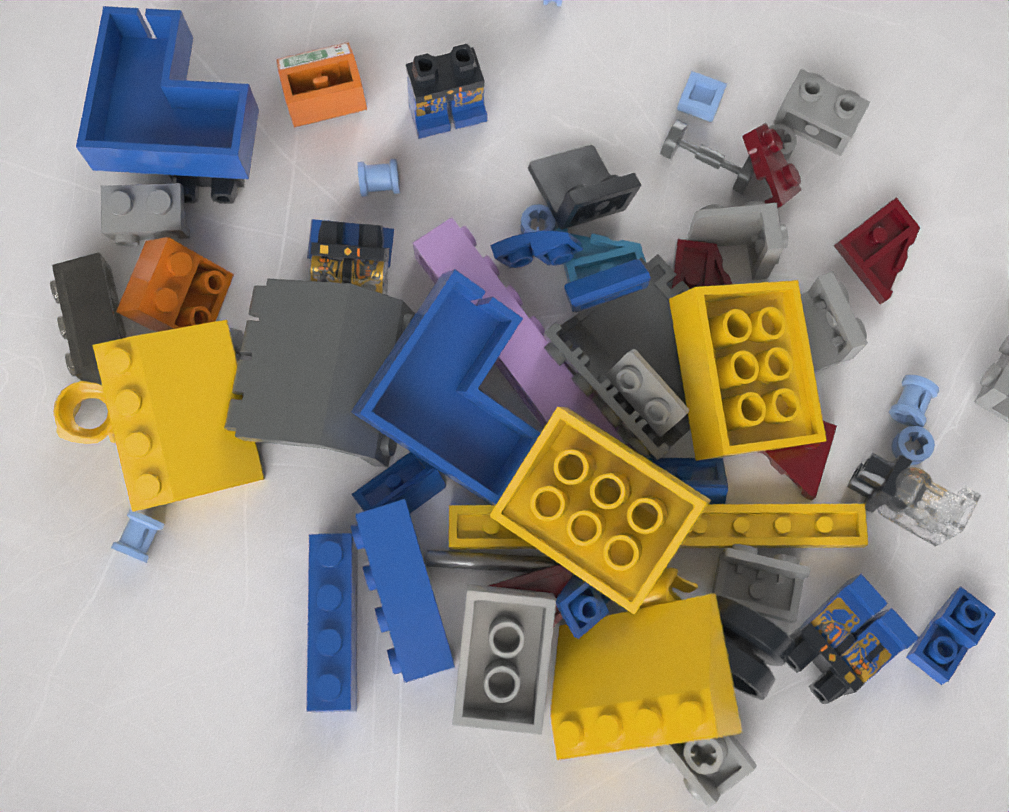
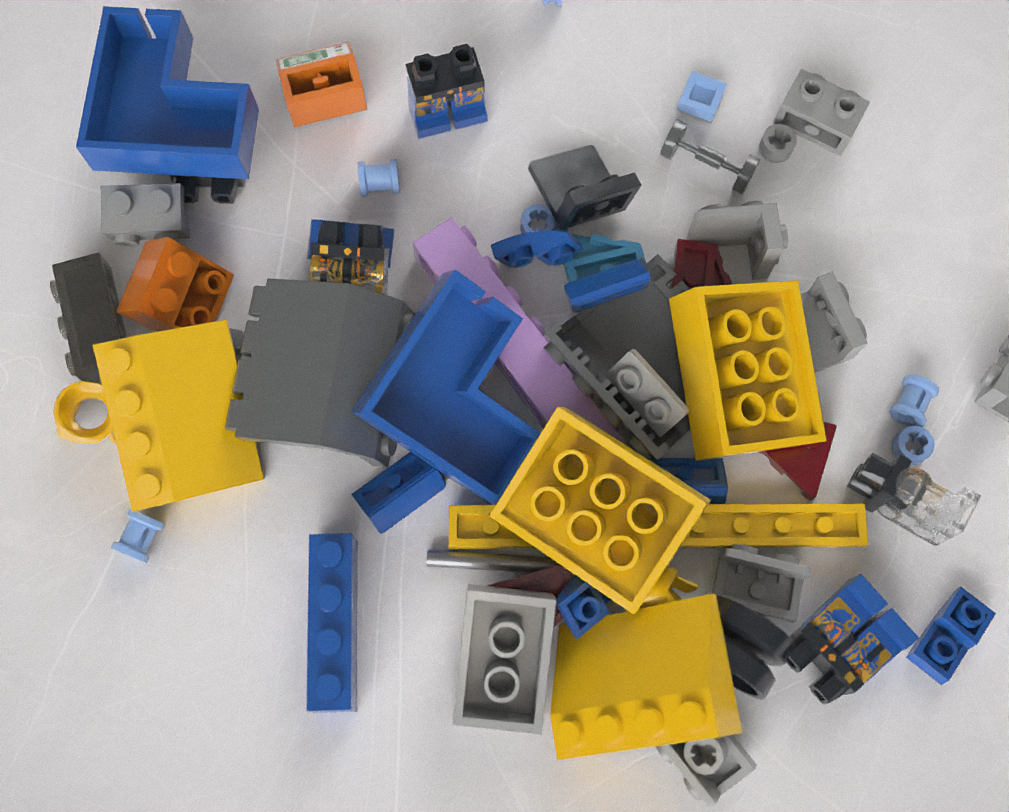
blue brick [350,499,455,683] -> none
dark red wing [742,123,802,208] -> none
dark red wing [833,197,921,304] -> none

